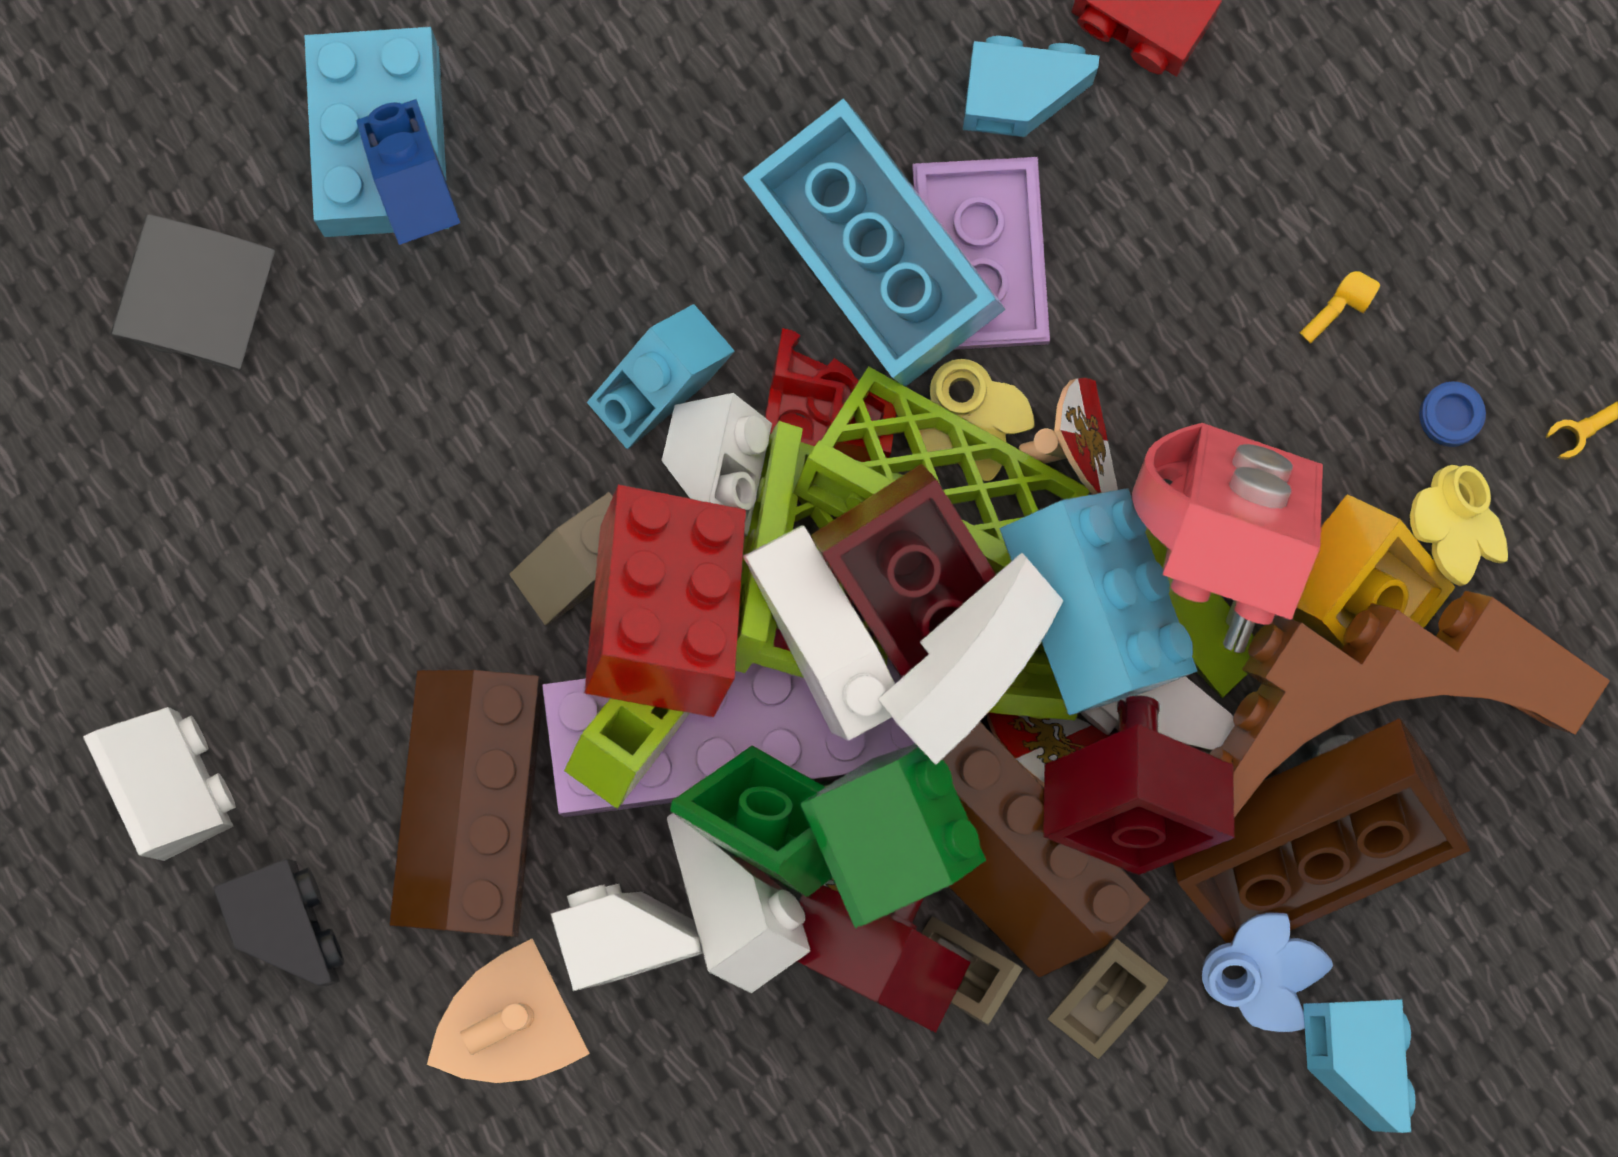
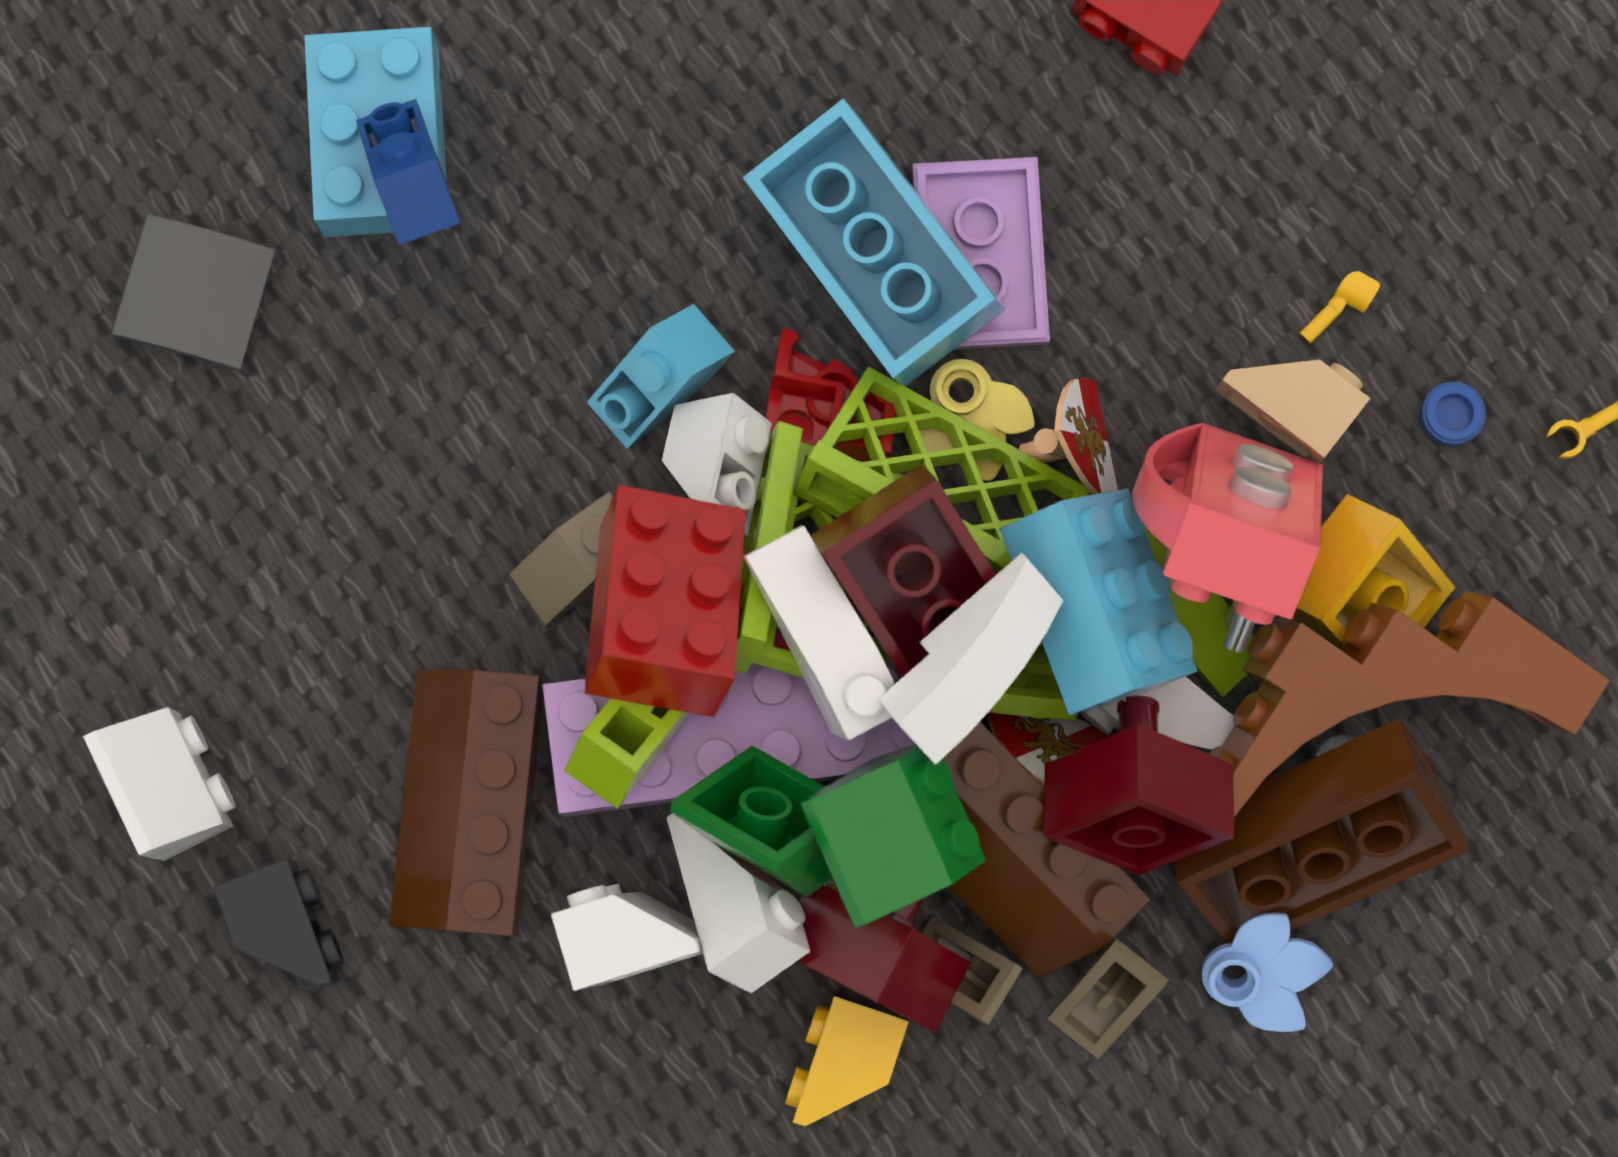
light nougat shield [427,938,590,1083] -> none
medium azure slope [963,36,1099,137] -> none
medium azure slope [1303,1000,1415,1133] -> none
light yellow plate [1410,465,1508,586] -> none
none -> yellow slope [785,996,909,1126]
none -> tan slope [1215,359,1371,463]

